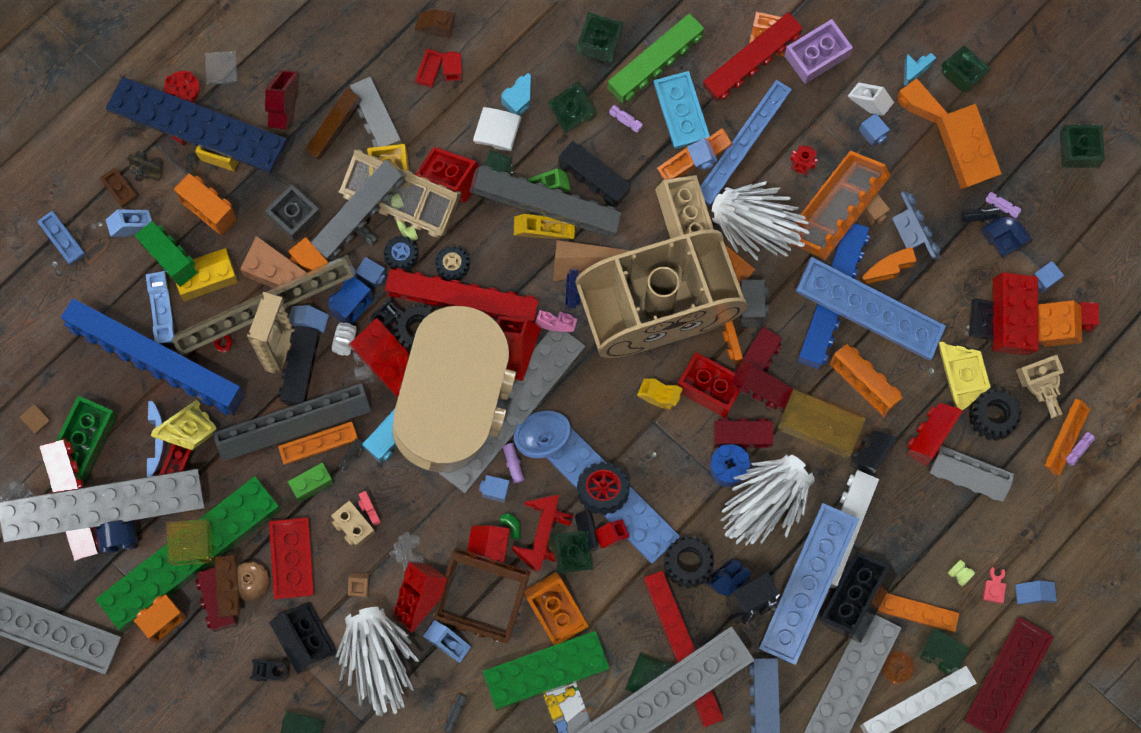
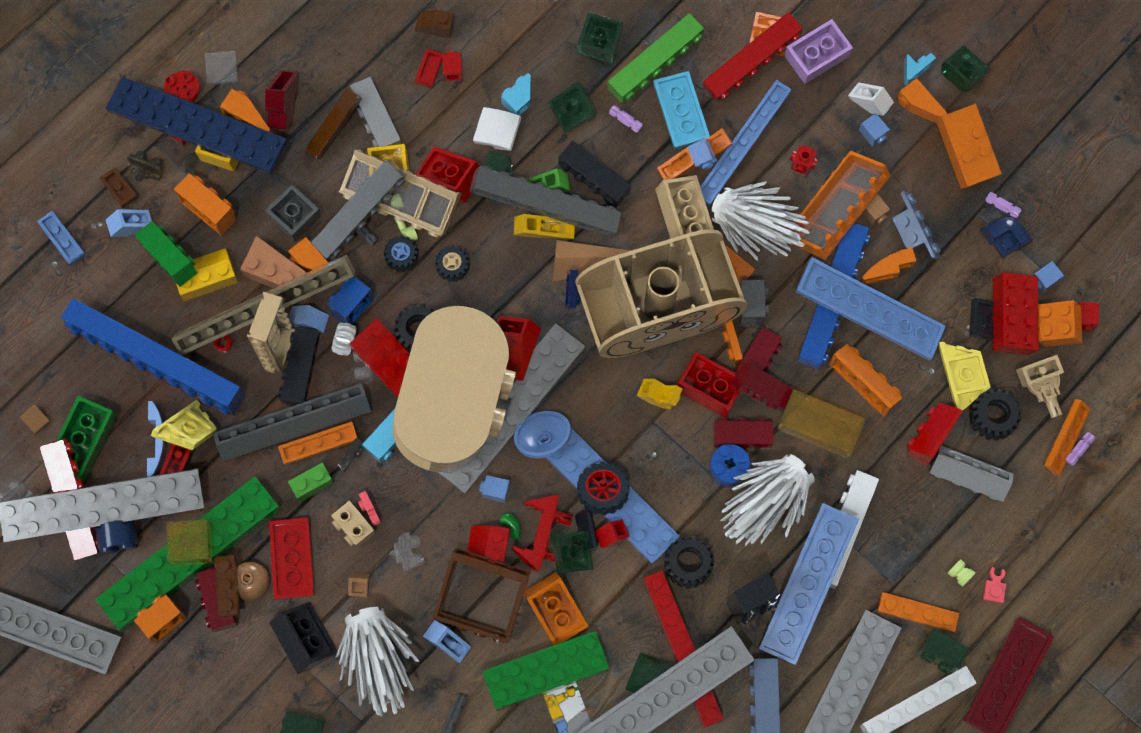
light blue slope [146,271,175,345] -> none
black piece [250,659,290,682] -> none
medium blue brick [355,257,387,289] -> none
black piece [370,297,406,329] -> none
red brick [385,268,539,323] -> none
red slope [393,561,447,632] -> none
lavender pin [502,443,525,484] -> none
bright pink slope [535,310,577,332] -> none
dark blue brick [706,558,751,596] -> none
black brick [820,552,897,643] -> none
black slope [851,431,897,476] -> none
clear orange gear [882,652,914,683] -> none
black axle [962,207,1000,222] -> none
medium blue slope [1015,580,1057,605] -> none
clear green brick [1060,125,1105,168] -> none
none -> orange slope [220,89,271,133]

